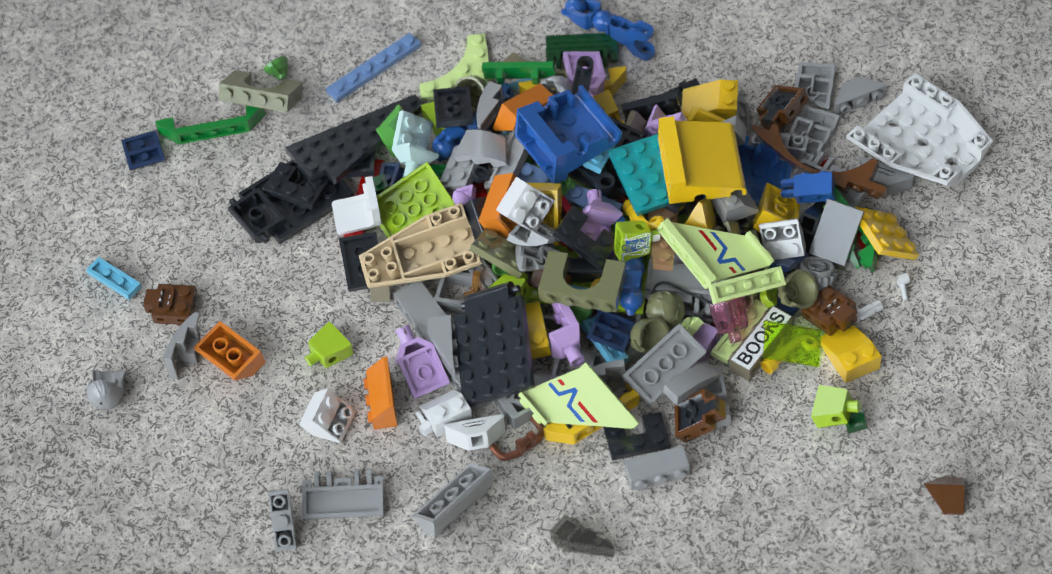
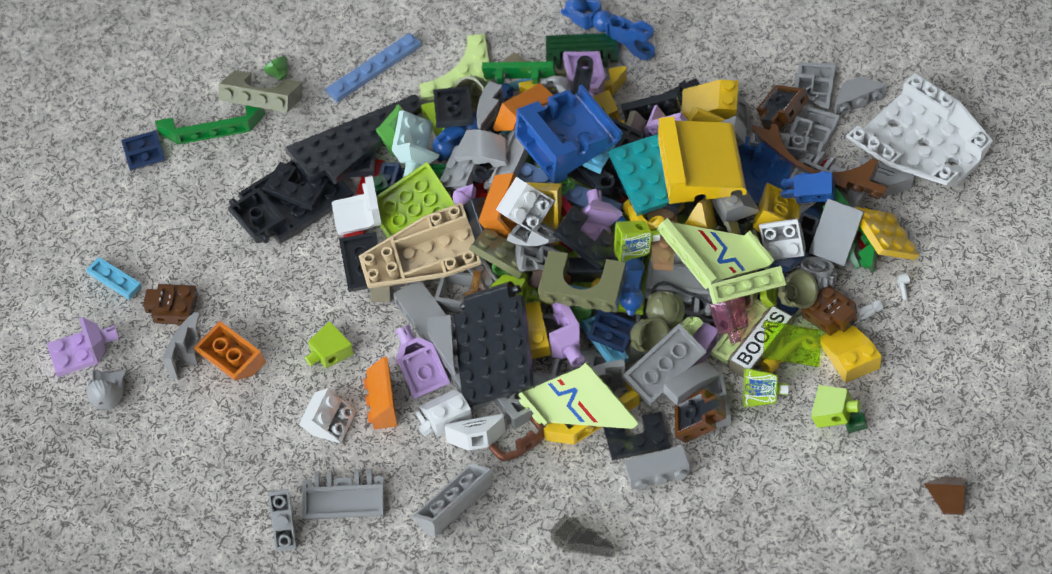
none -> lavender plate [47,317,119,377]
none -> torso [742,368,789,407]

